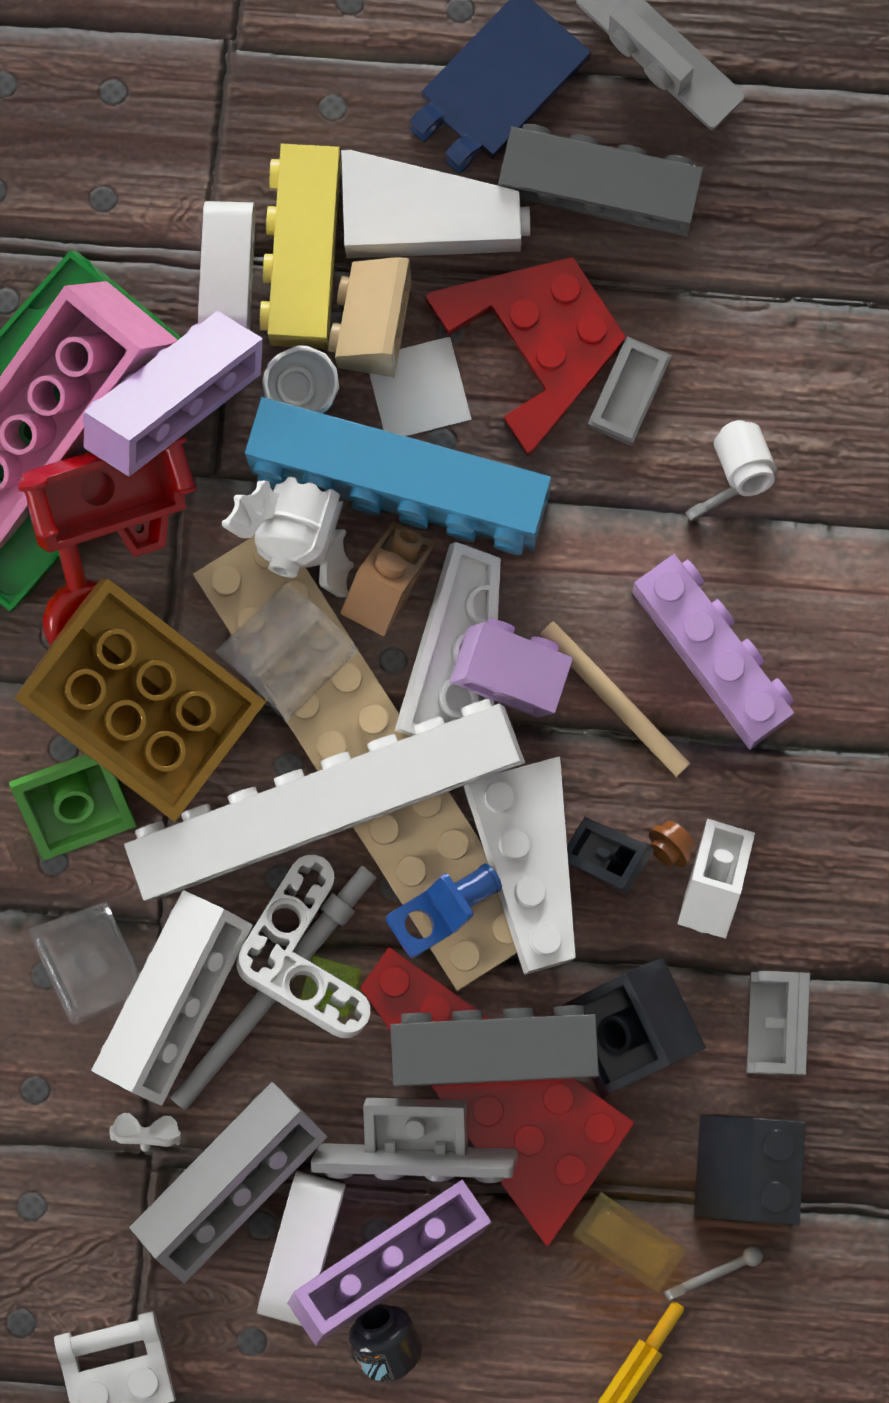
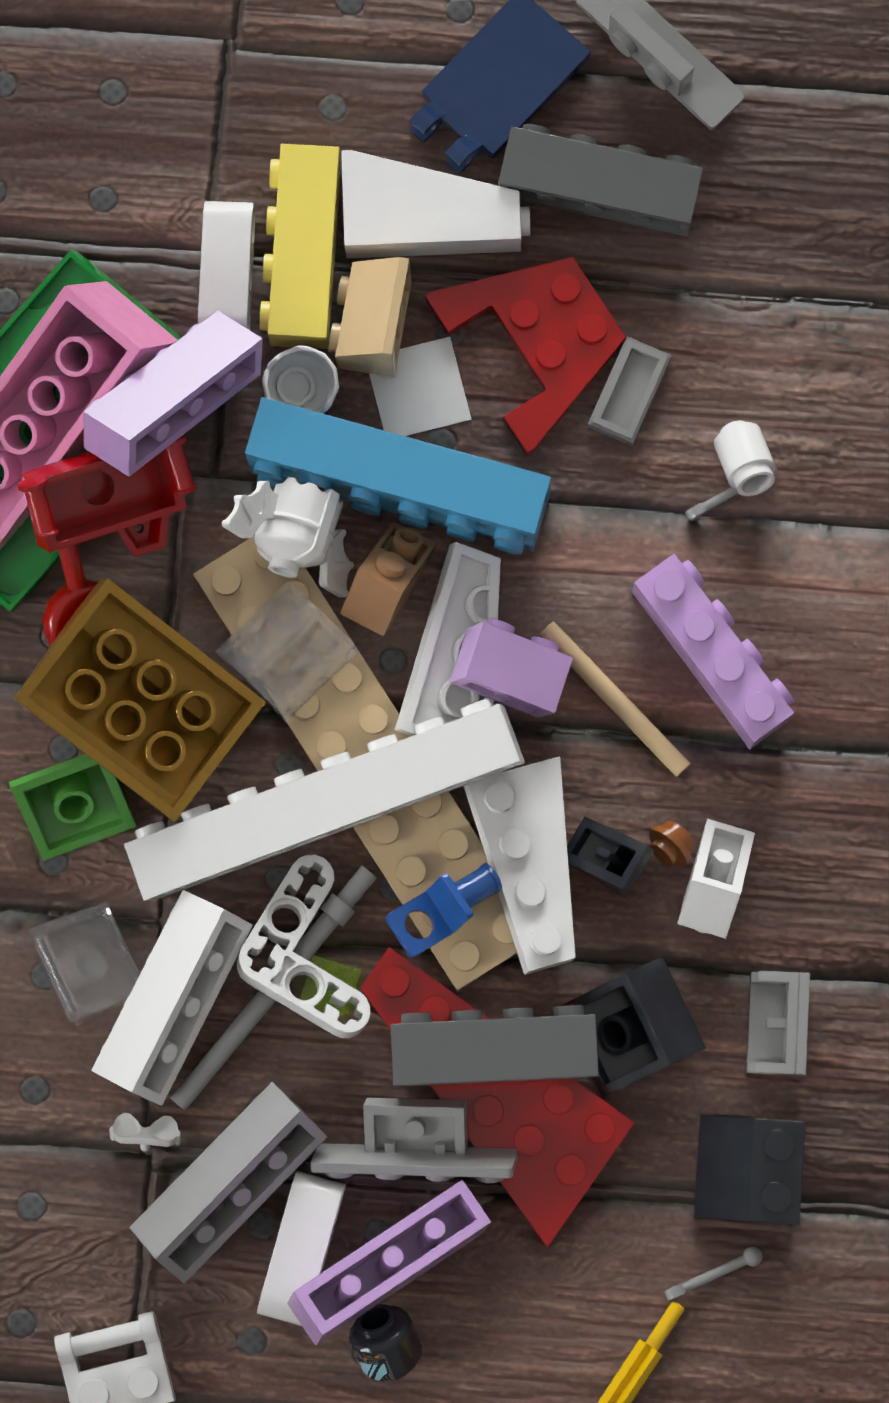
clear yellow brick [572,1192,687,1293] -> none

